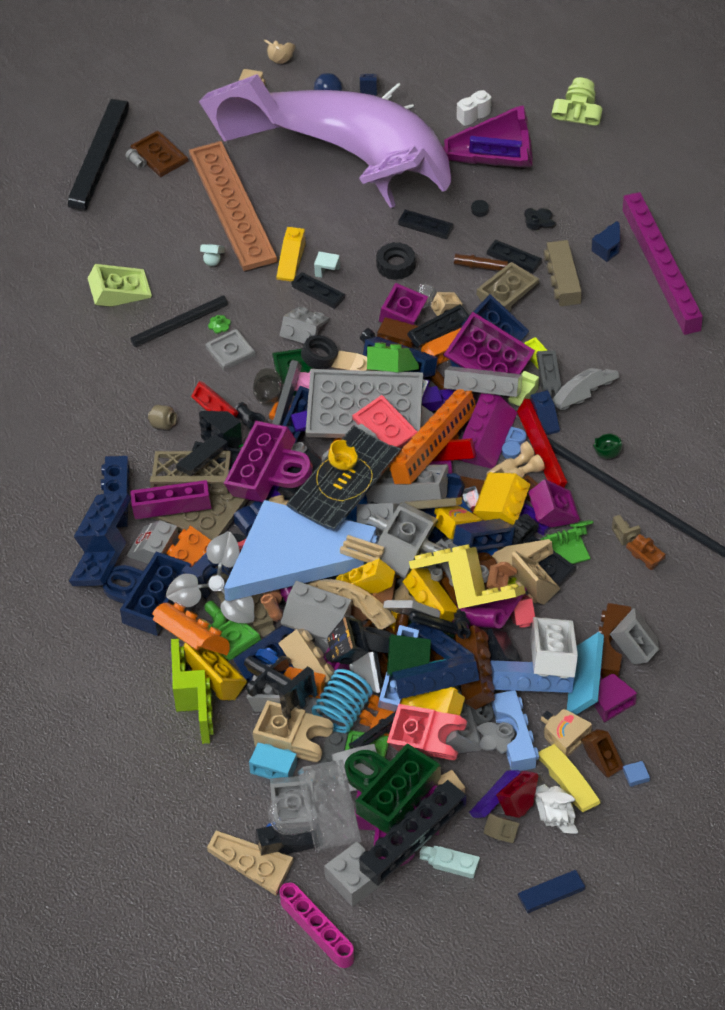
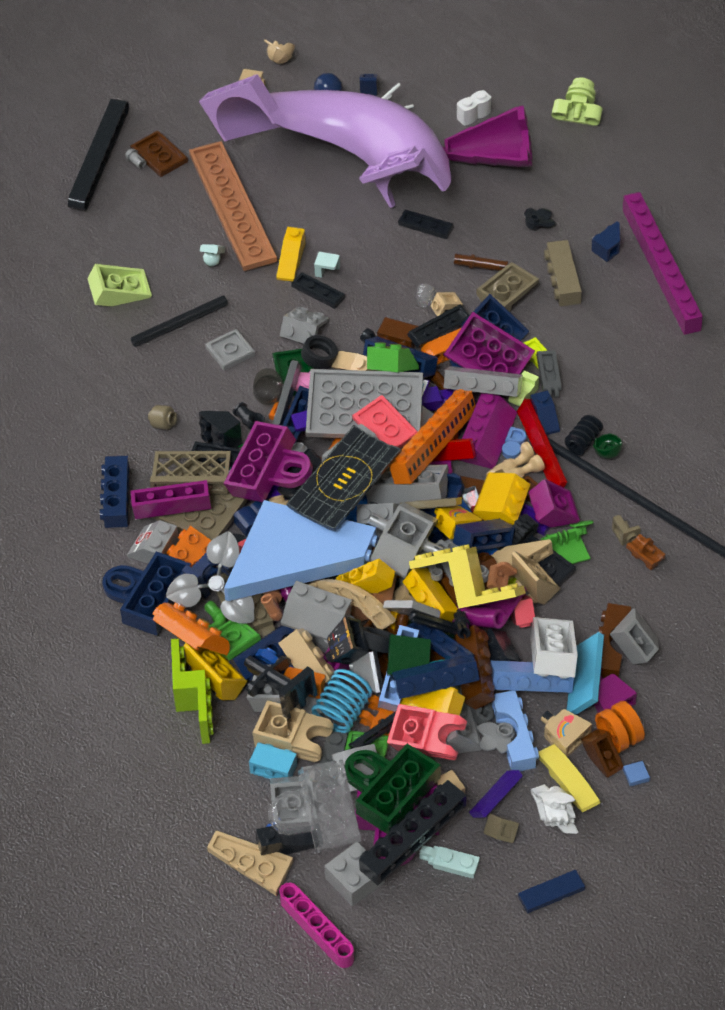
dark blue bracket [69,493,131,586] -> none
black tile [176,435,228,476] -> none
red tile [191,381,239,418] -> none
bright green plant [208,315,231,334] -> none
yellow hair [328,440,358,471] -> none
tan tile [340,535,384,563] -> none
black tyre [376,242,416,280] -> none
magenta slope [379,283,428,325] -> none
dark purple tile [469,136,522,158] -> none
black tile [471,200,489,217] -> none
black tile [487,239,542,274] -> none
dark red slope [496,771,539,818] -> none
light grey slope [552,368,619,410] -> none
none -> black piece [565,415,603,456]
none -> orange wheel [595,700,645,754]

